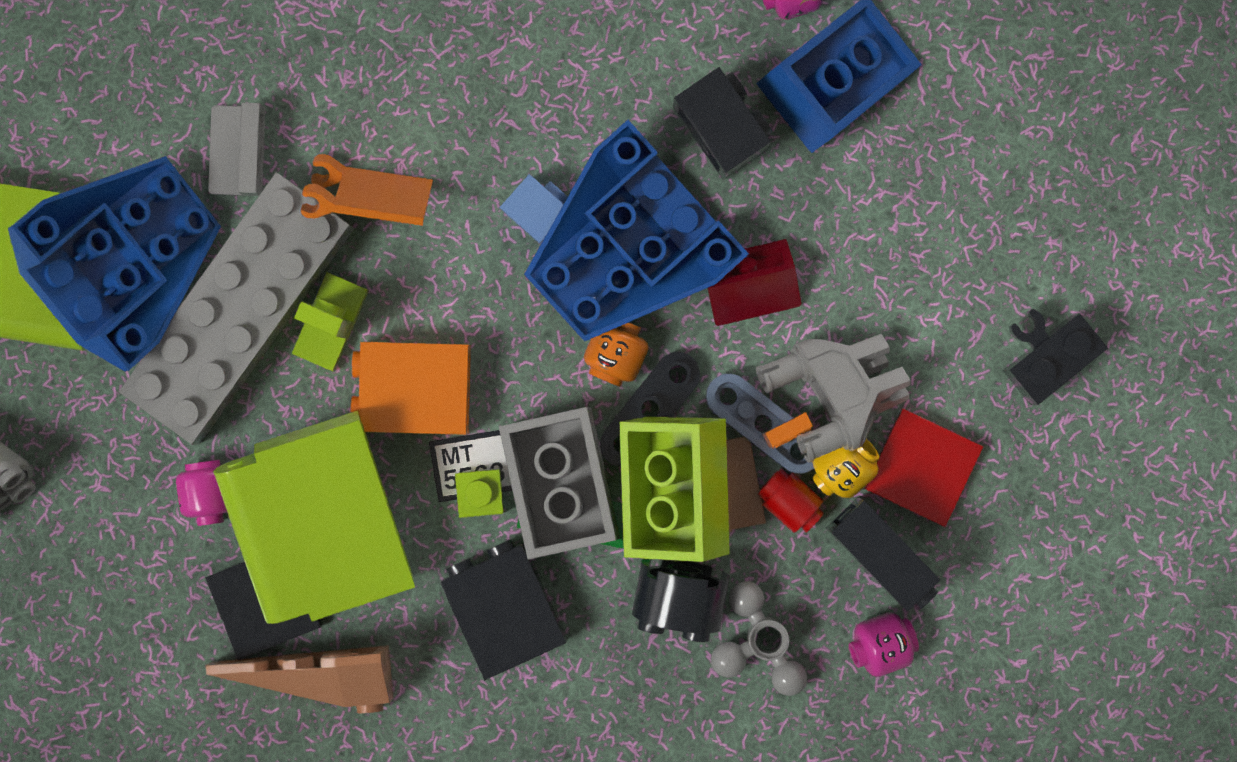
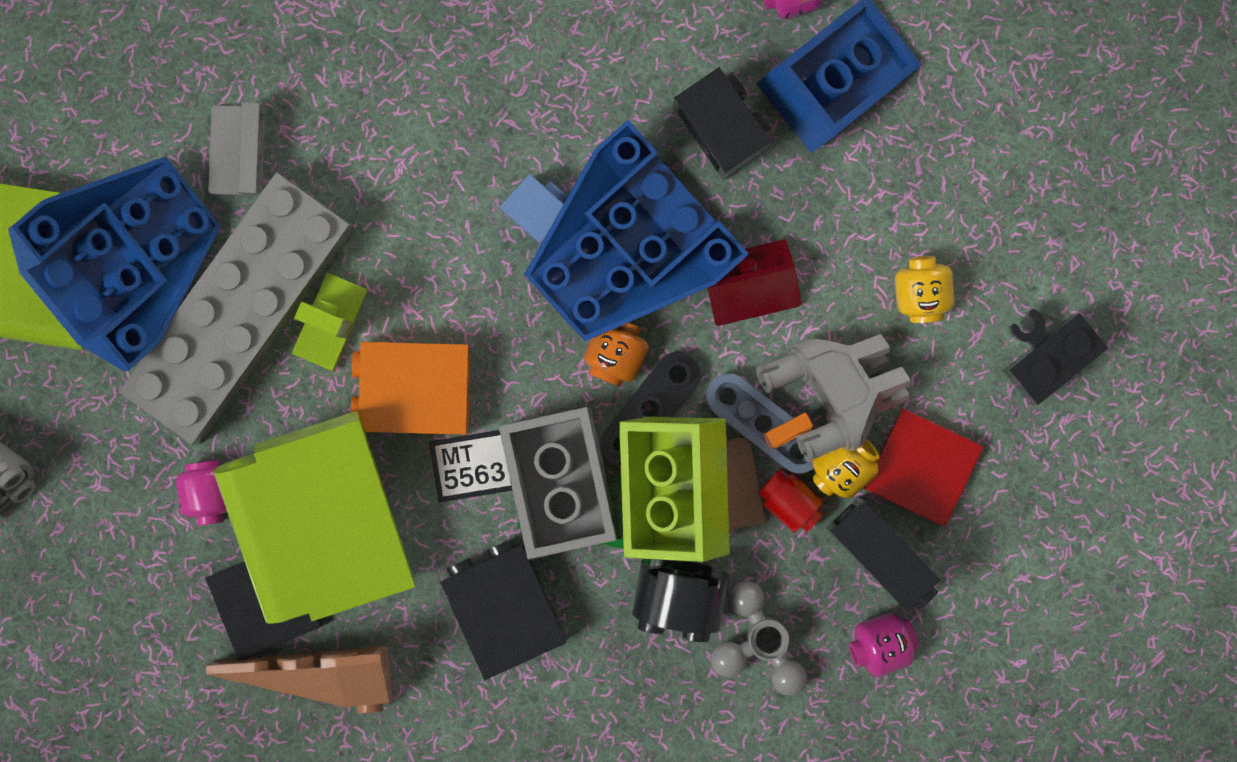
orange flag [301,154,433,226] -> none
lime plate [455,469,504,518] -> none
none -> yellow head [895,256,955,323]

